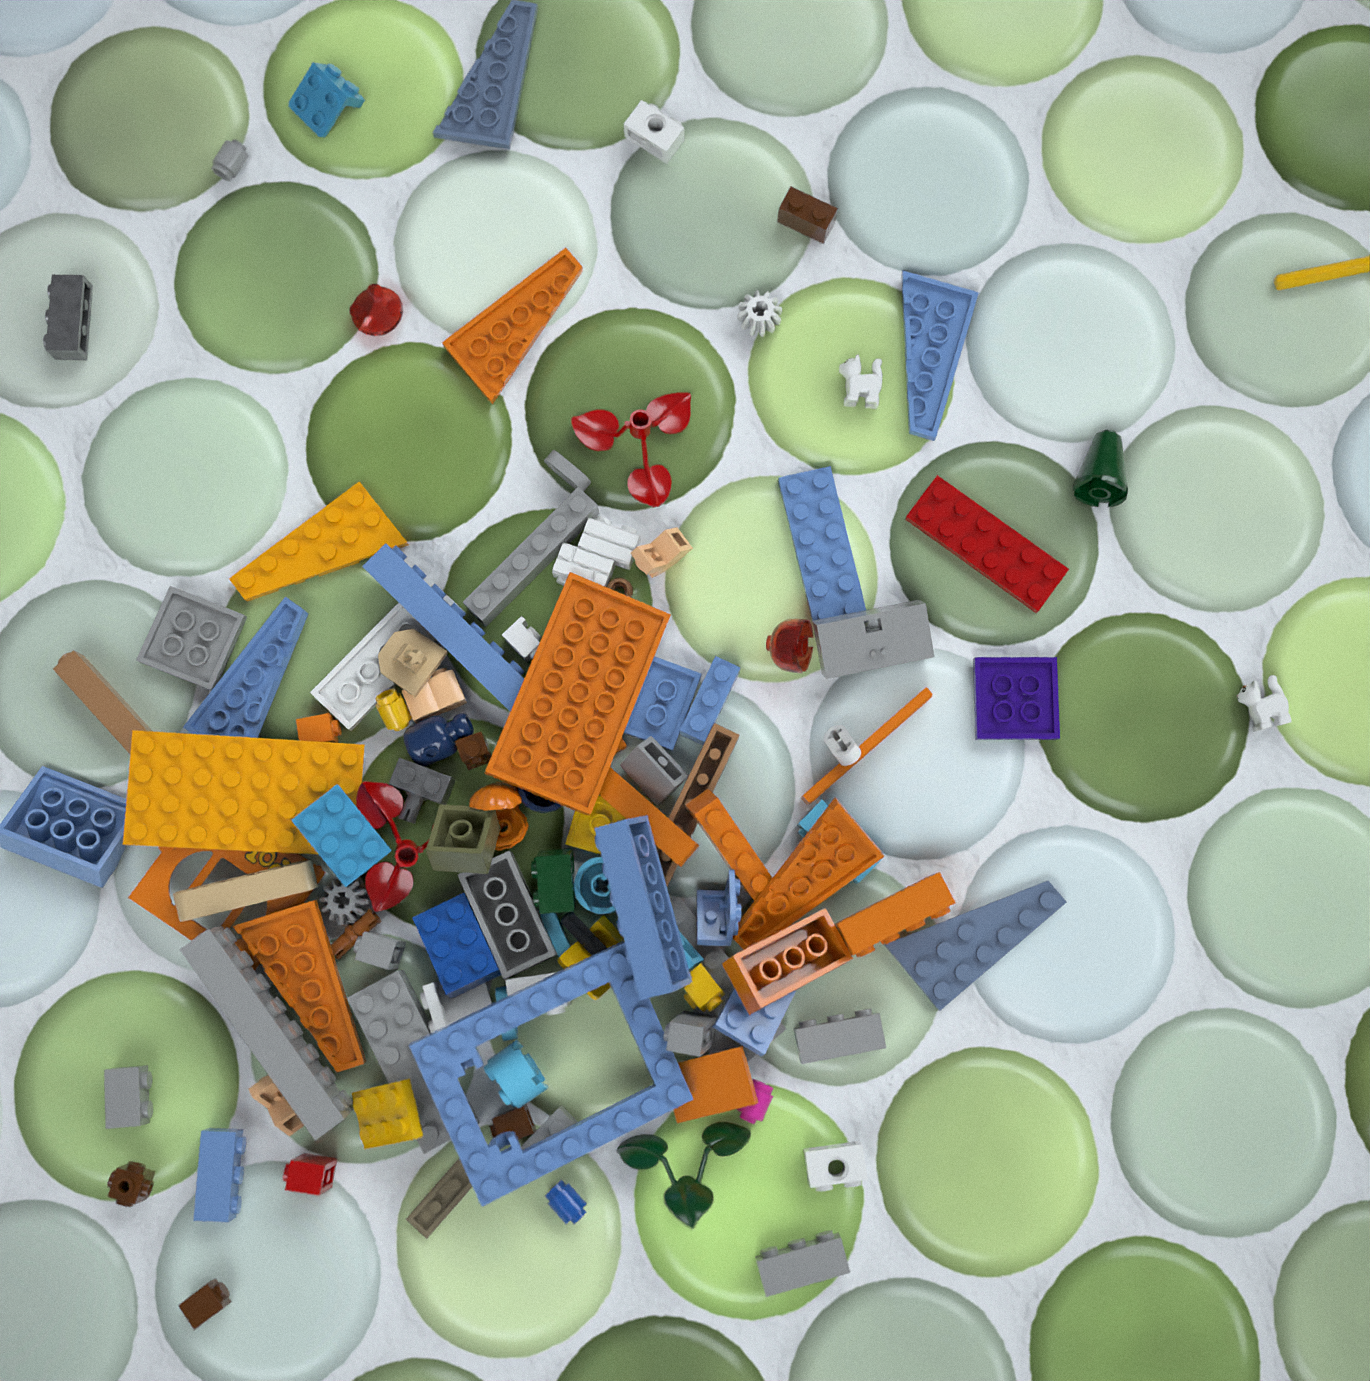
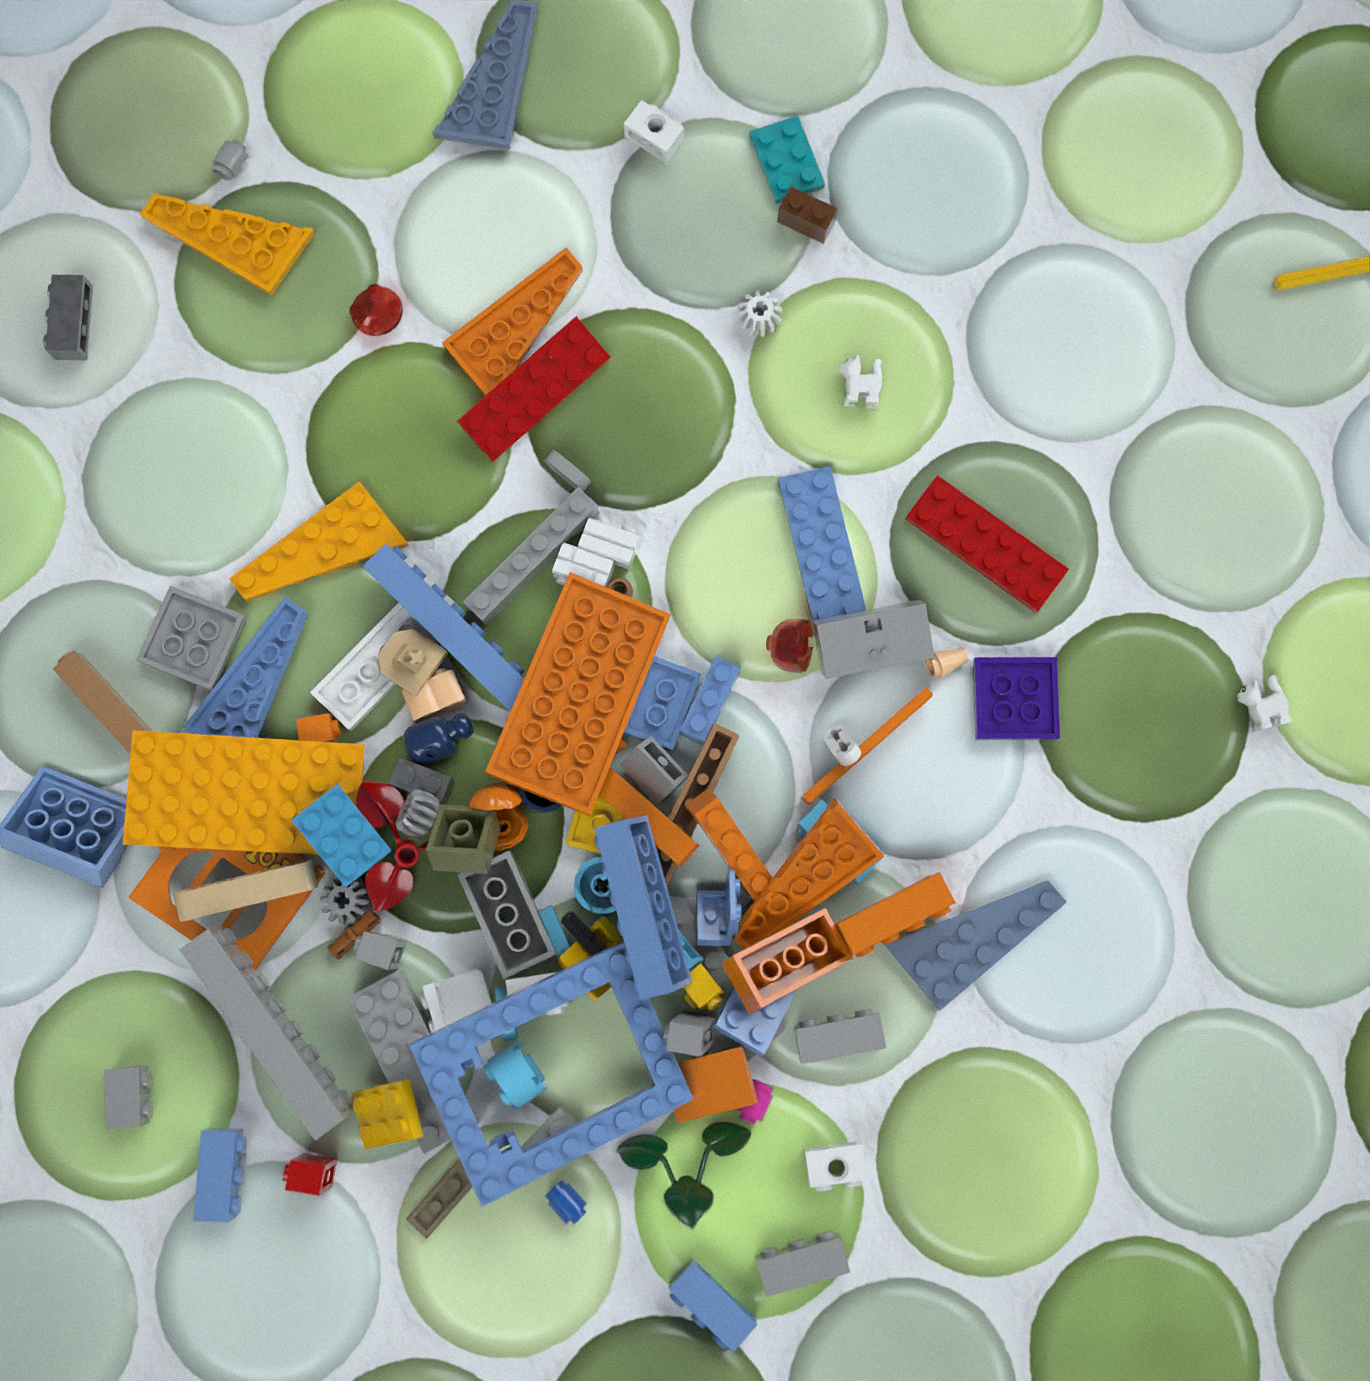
reddish brown brick [107,1161,155,1207] -> none
reddish brown brick [178,1278,231,1330] -> none
orange wing [233,899,367,1072] -> none
light nougat brick [249,1075,304,1136] -> none
dark azure bracket [289,62,365,137] -> none
yellow brick [375,689,412,731] -> none
blue brick [412,893,502,999] -> none
reddish brown brick [455,731,492,771] -> none
reddish brown brick [490,1103,536,1140] -> none
white brick [502,616,542,663] -> none
dark green brick [531,848,576,914] -> none
red plant [571,392,691,508] -> none
light nougat brick [630,527,693,578] -> none
medium blue wing [901,271,979,441] -> none
dark green cone [1073,429,1128,507] -> none
none -> light orange wing [139,193,316,296]
none -> light grey gear [396,789,439,839]
none -> red plate [456,316,611,462]
none -> medium blue brick [669,1257,757,1352]
none -> teal plate [749,115,825,204]
none -> light nougat cone [925,647,968,678]

